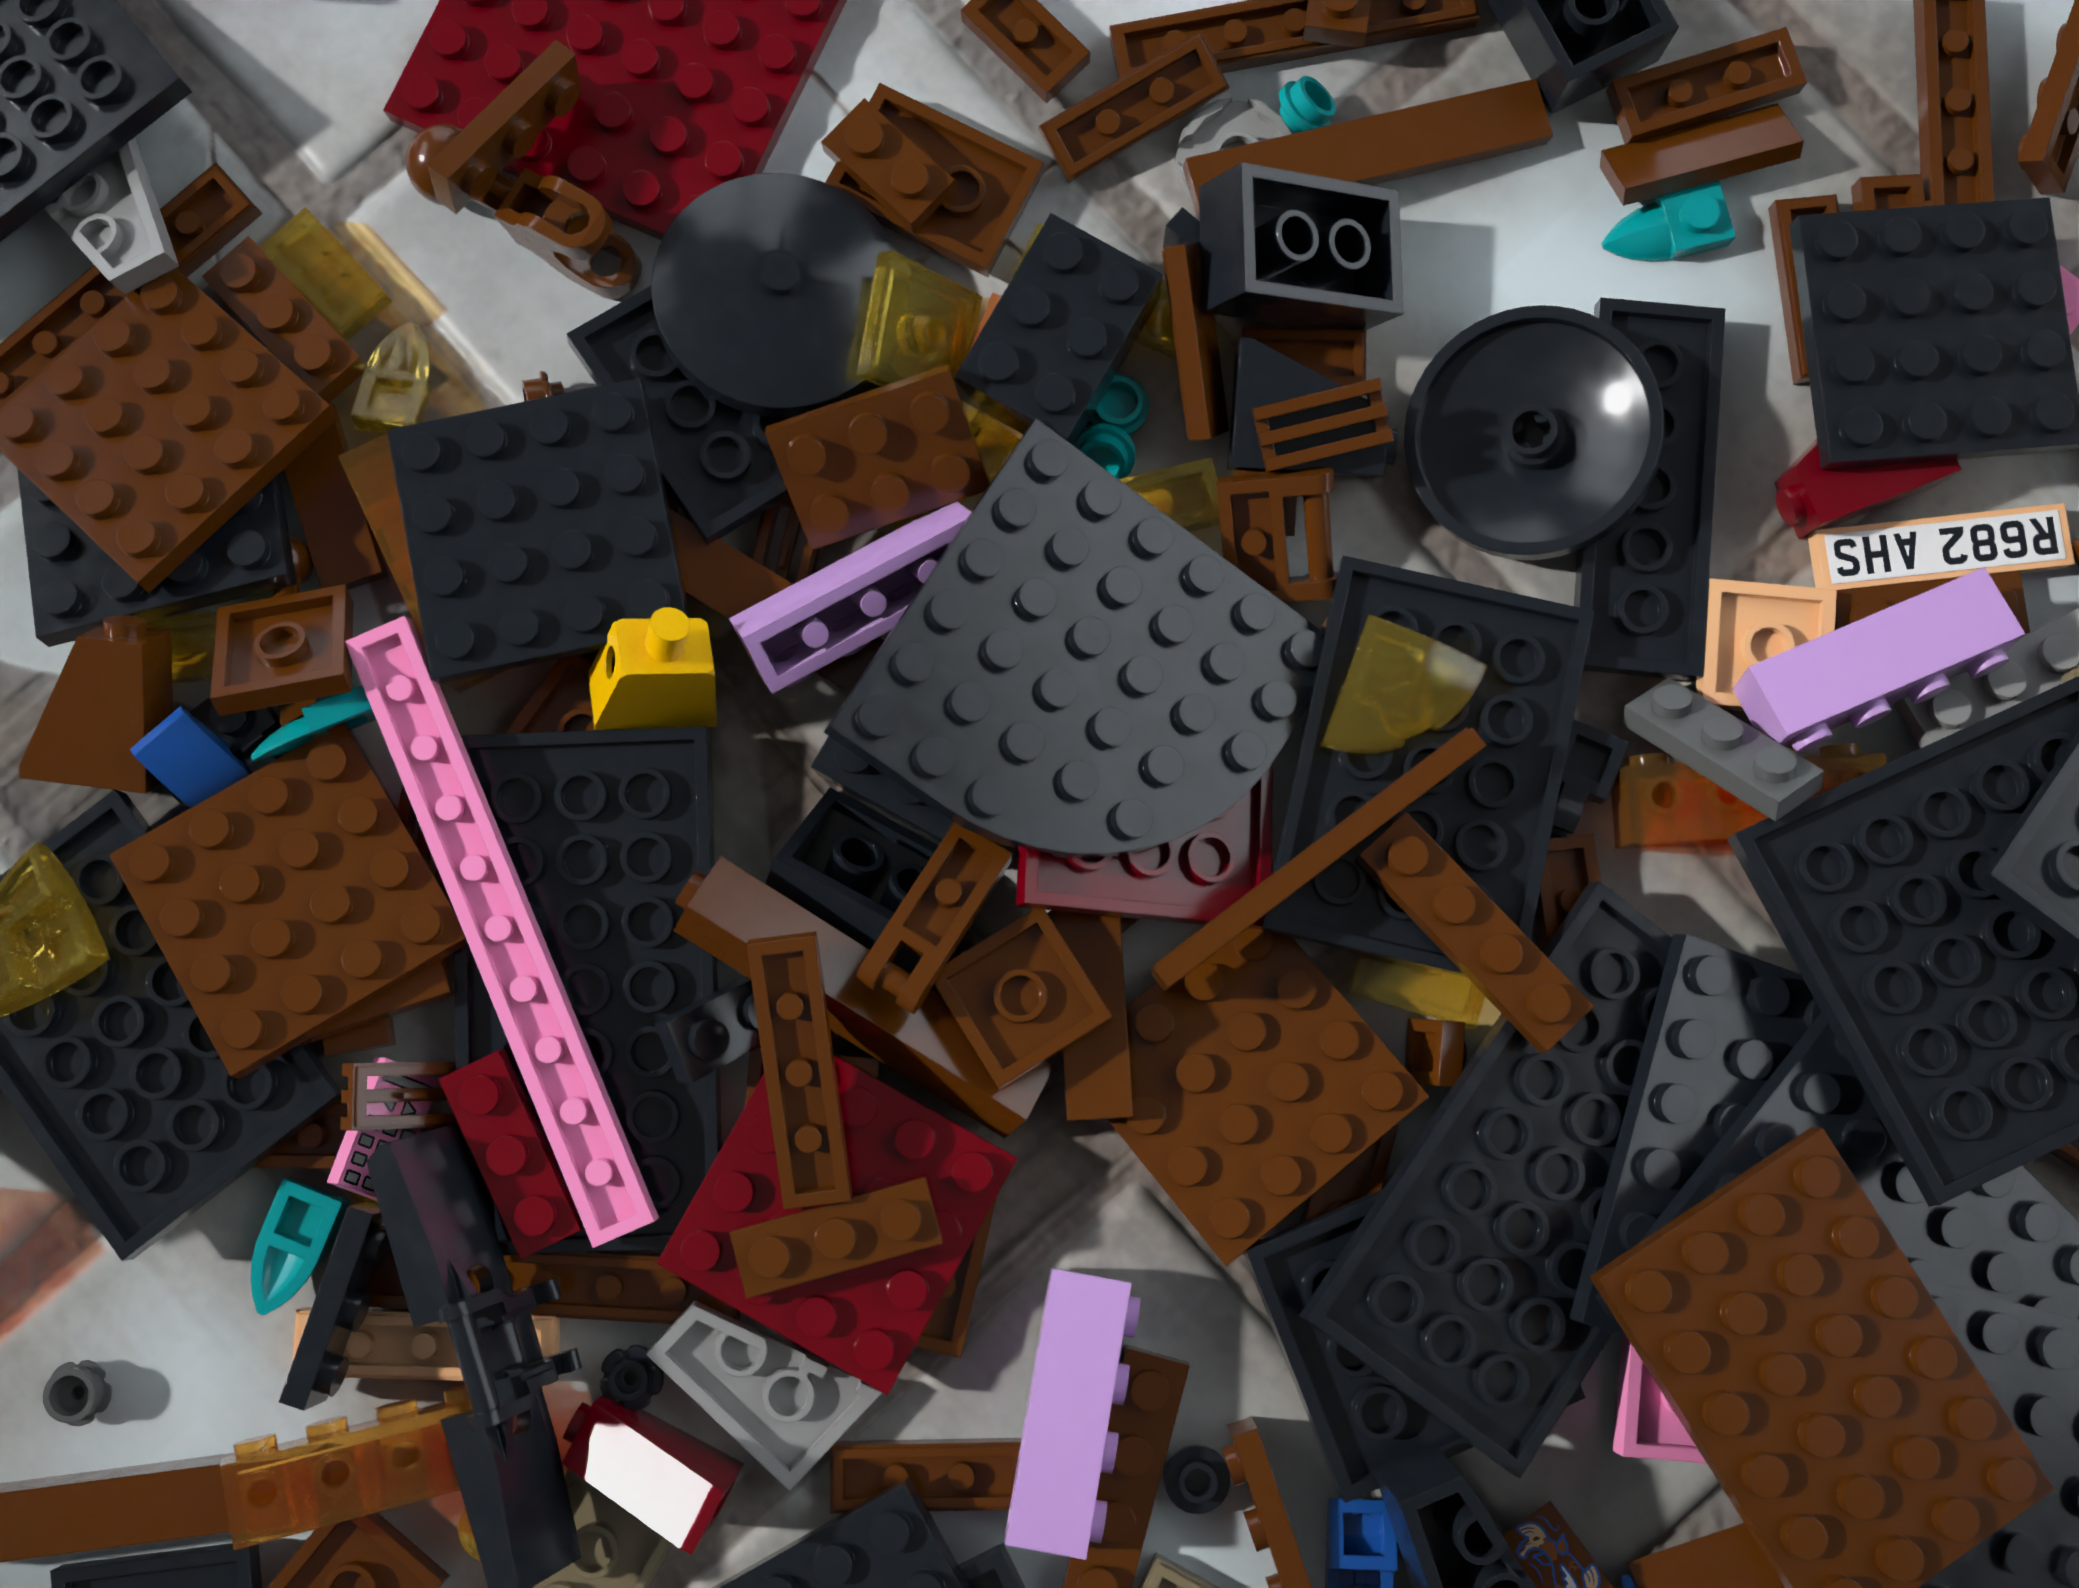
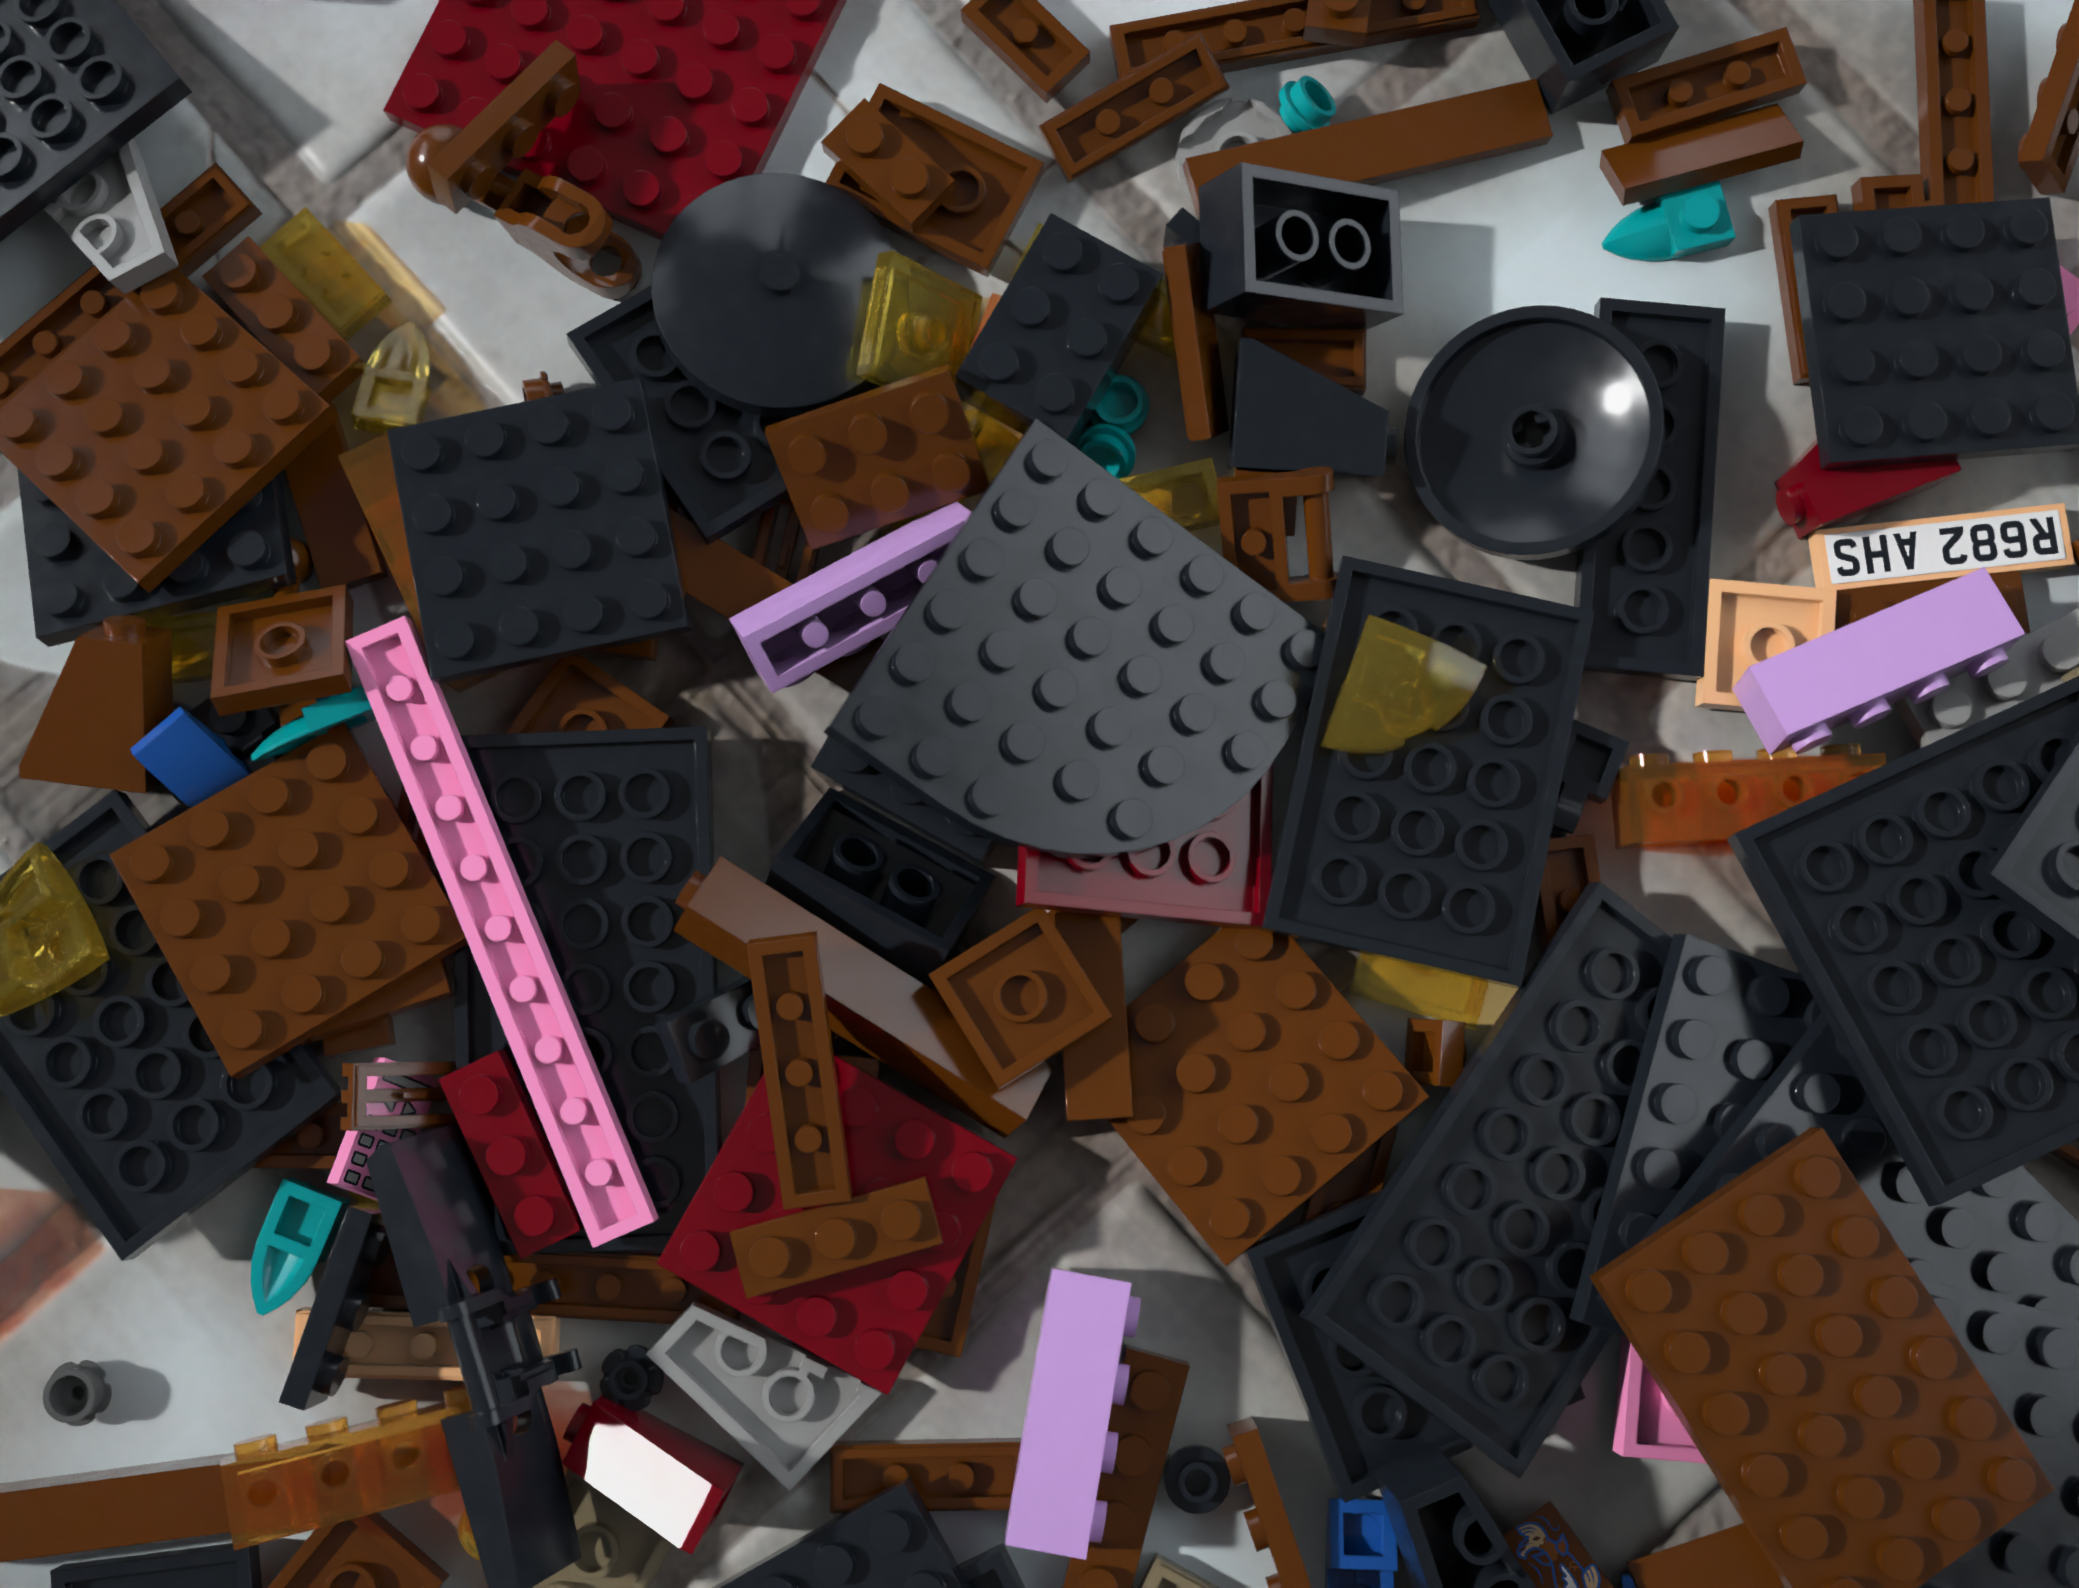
yellow torso [588,607,717,730] -> none
reddish brown plate [855,822,1012,1014] -> none
reddish brown tile [1151,727,1487,992] -> none
reddish brown tile [1252,377,1394,472] -> none
reddish brown plate [1355,812,1594,1054] -> none
dark grey plate [1623,677,1824,822] -> none

